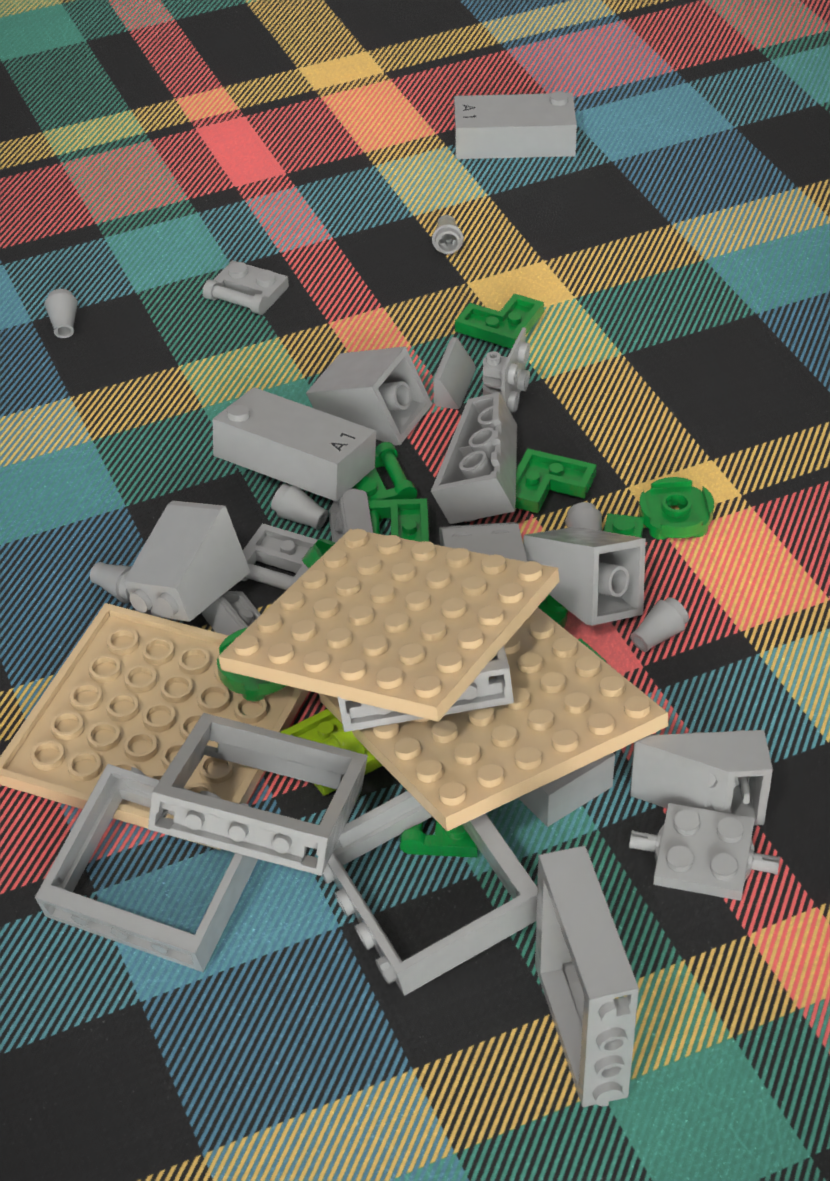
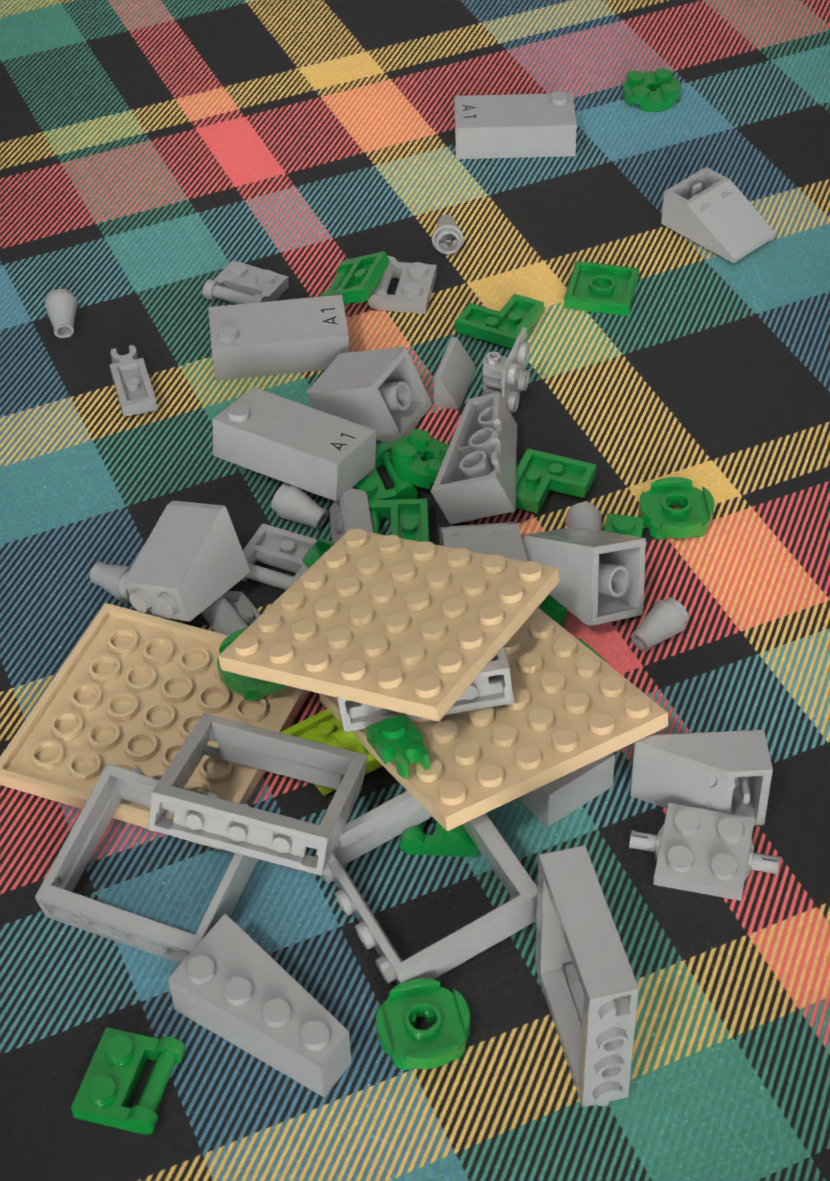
none -> green plate [71,1027,186,1135]
none -> light grey plate [110,345,158,417]
none -> light grey wedge [168,913,352,1098]
none -> light grey brick [208,295,350,381]
none -> green plate [319,251,390,304]
none -> green plate [365,713,430,778]
none -> light grey plate [368,256,437,314]
none -> green plate [376,978,470,1070]
none -> green plate [388,429,450,489]
none -> green tile [564,261,640,316]
none -> green plate [623,68,681,112]
none -> light grey slope [661,167,776,263]

